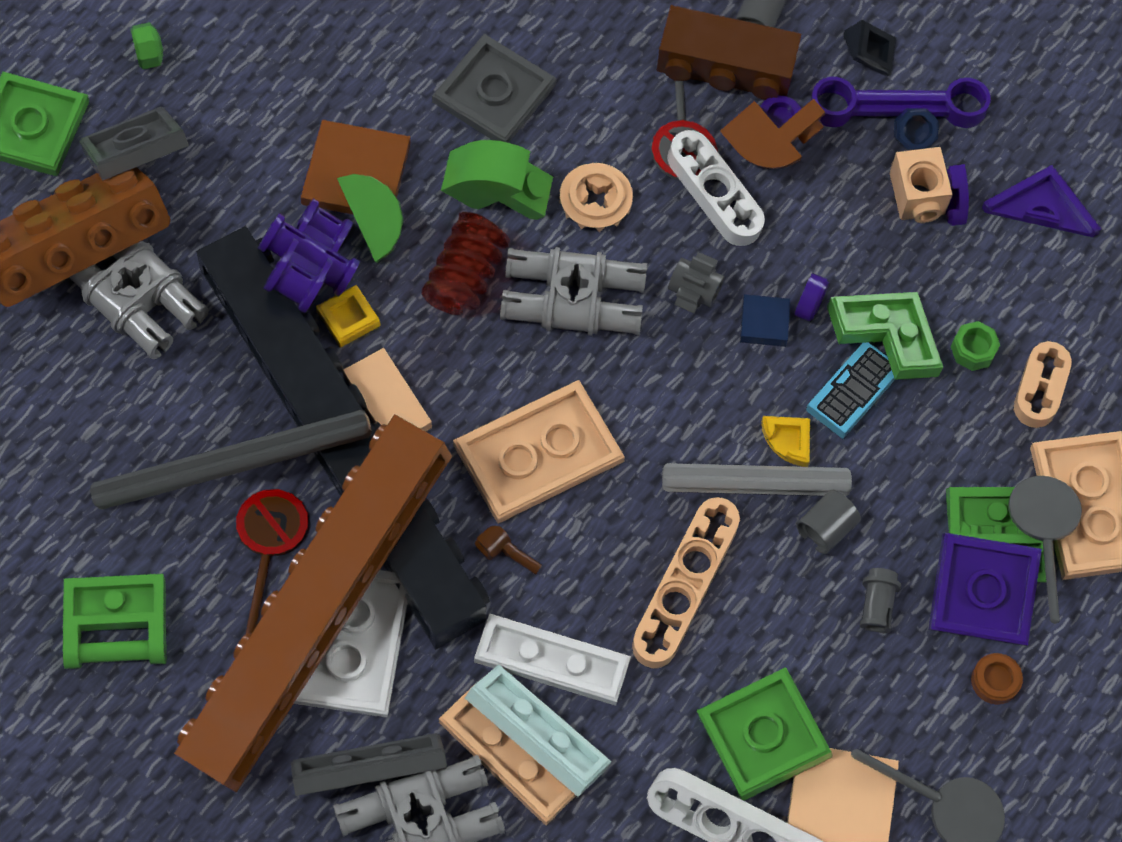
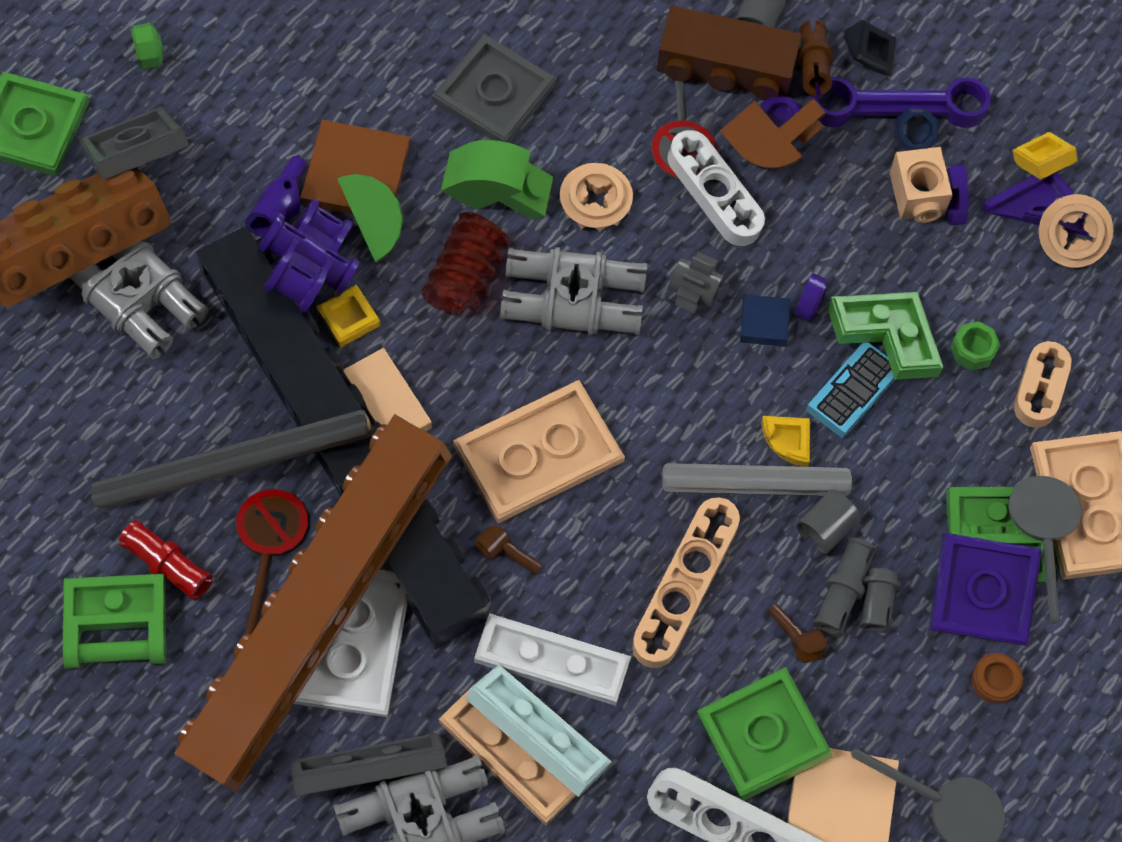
none -> red pin [119,520,213,601]
none -> dark purple piece [245,156,307,238]
none -> reddish brown hand [768,604,827,663]
none -> reddish brown pin [797,19,833,96]
none -> dark grey pin [813,537,877,638]
none -> yellow tile [1013,132,1078,180]
none -> light nougat gear [1038,193,1114,268]

